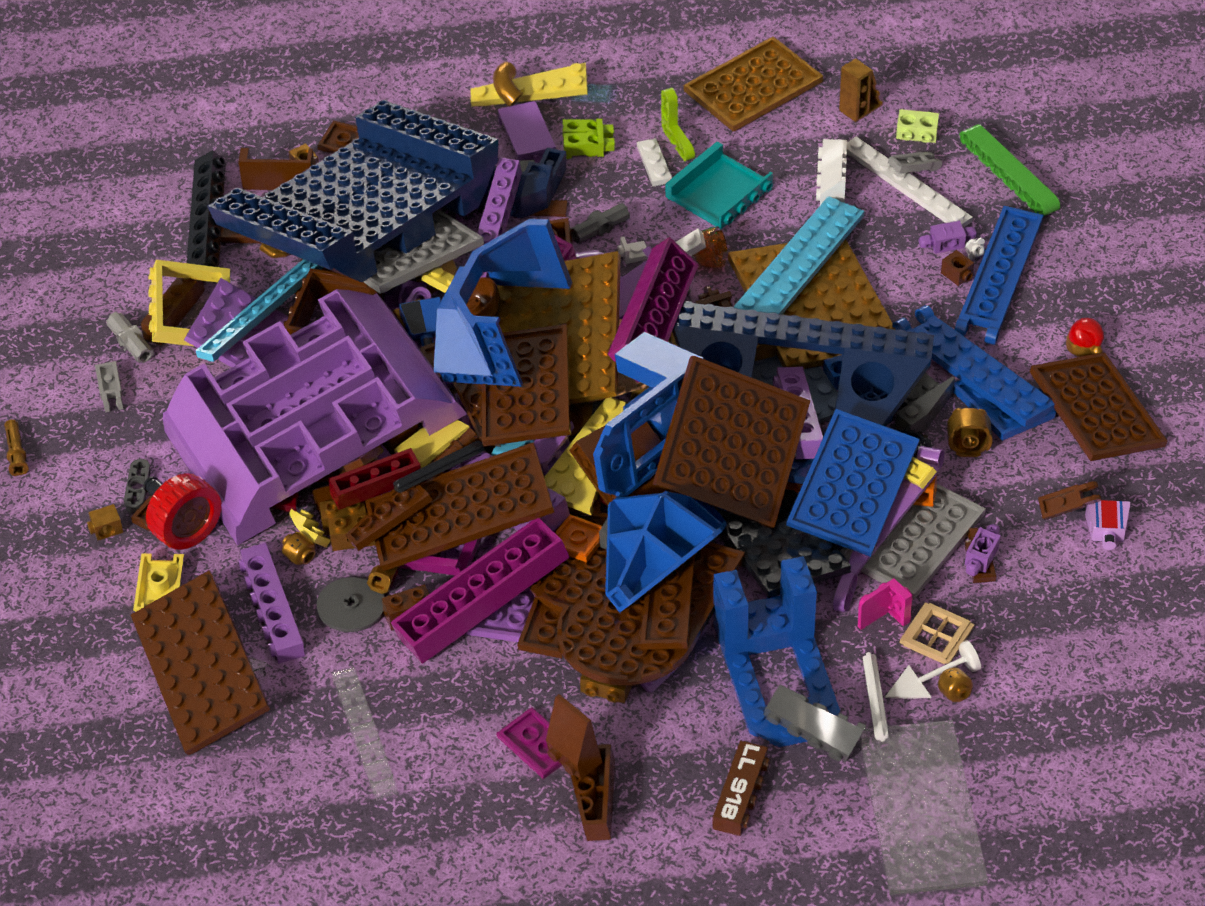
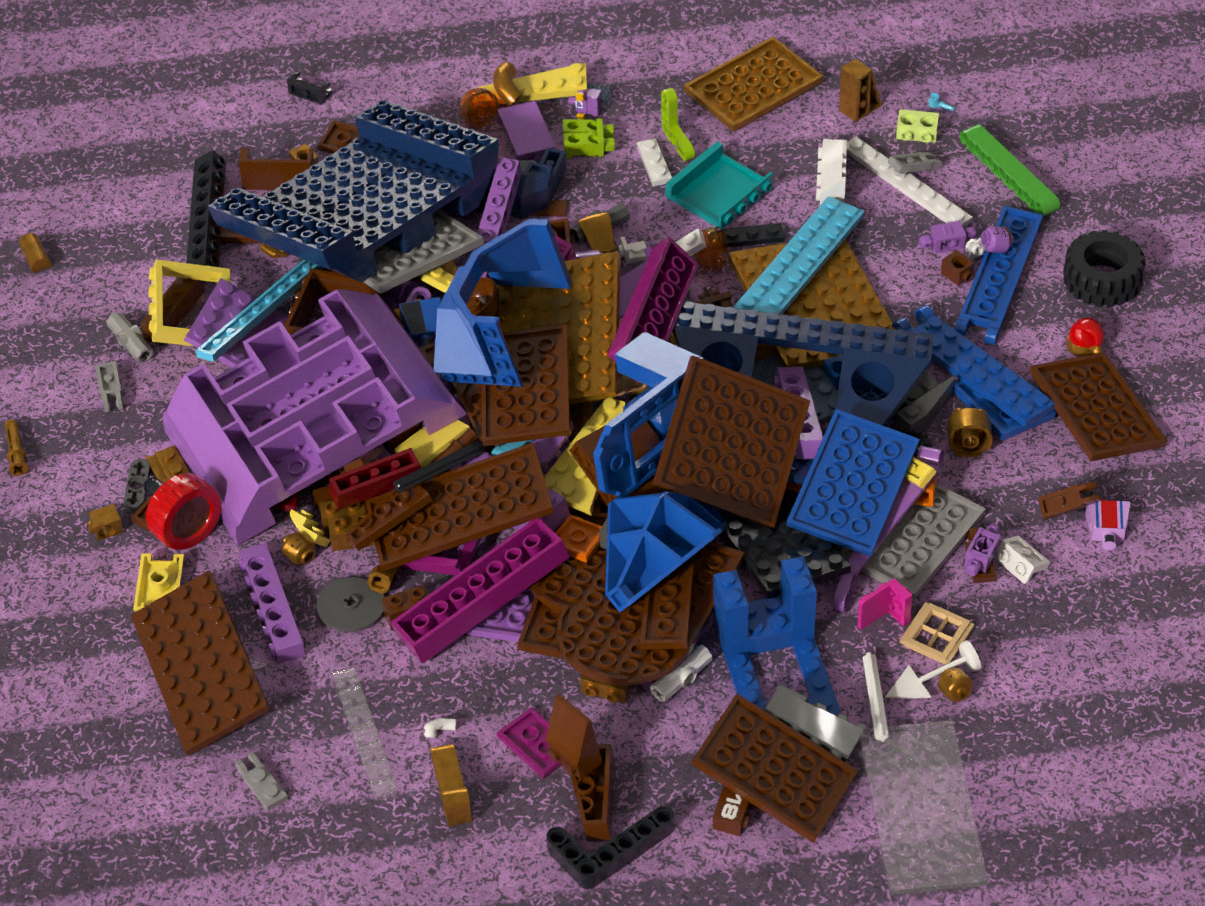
none -> pearl gold brick [19,233,52,273]
none -> pearl gold plate [145,445,189,483]
none -> light grey hinge [234,752,288,811]
none -> black hinge [287,72,333,105]
none -> white arm [423,718,457,738]
none -> pearl gold beam [430,743,472,827]
none -> clear orange cylinder [459,88,499,128]
none -> black beam [546,806,675,889]
none -> medium lavender piece [568,89,602,120]
none -> pearl gold piece [578,213,618,254]
none -> white piece [650,645,712,702]
none -> reddish brown plate [690,693,858,843]
none -> black plate [721,223,784,248]
none -> medium azure hand [928,93,955,111]
none -> medium lavender head [981,226,1013,253]
none -> white bracket [994,535,1050,584]
none -> black tyre [1063,230,1146,307]

